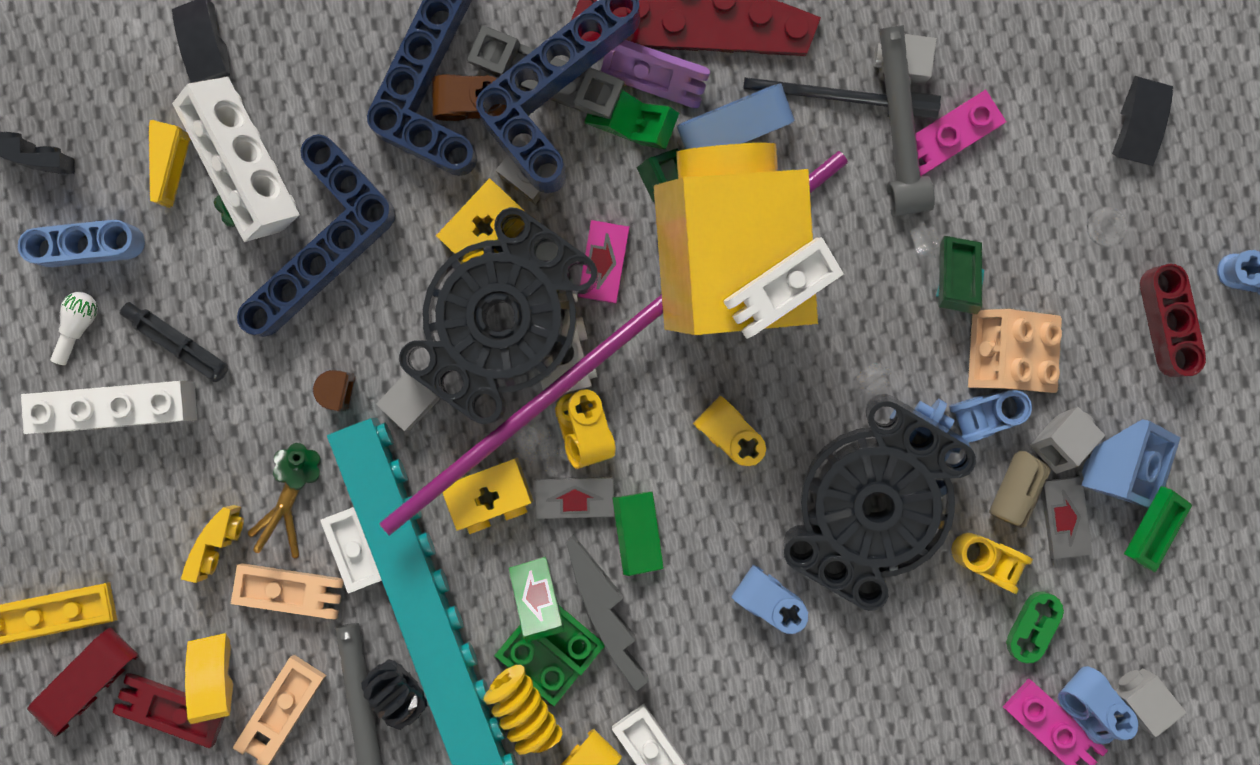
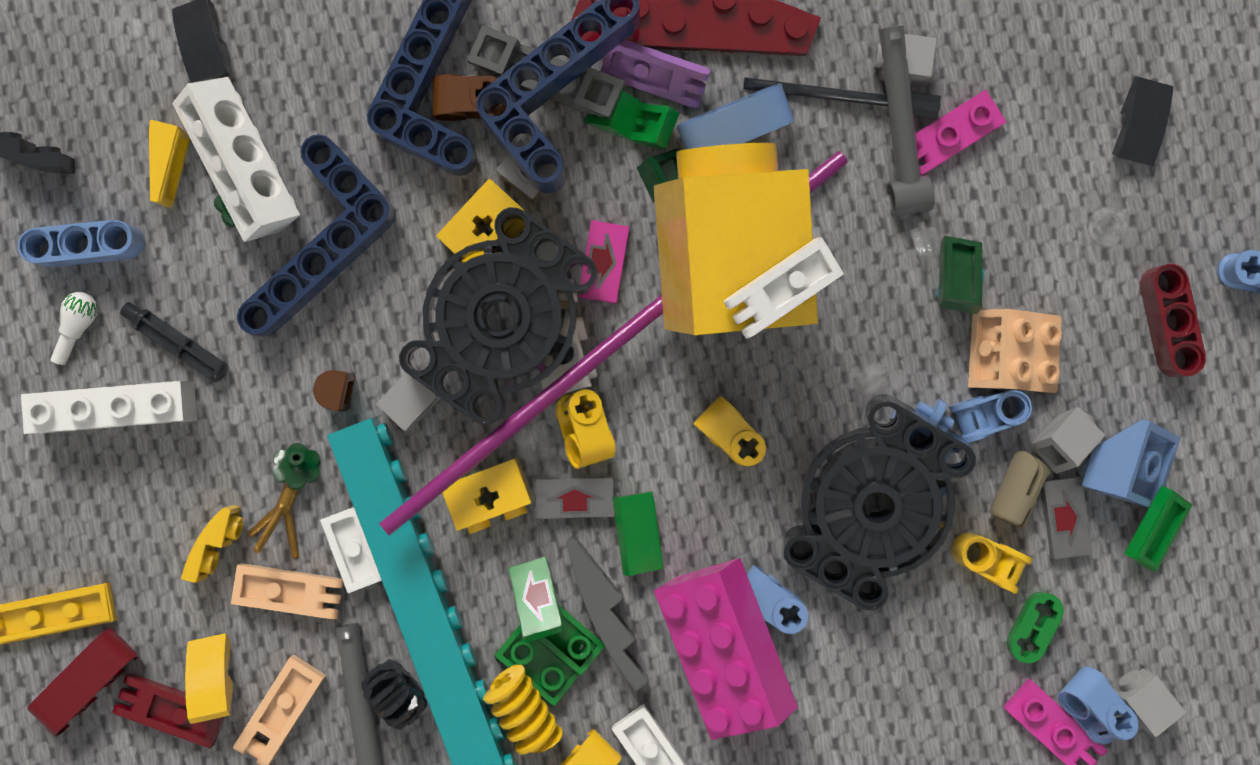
none -> dark pink piece [654,558,798,740]

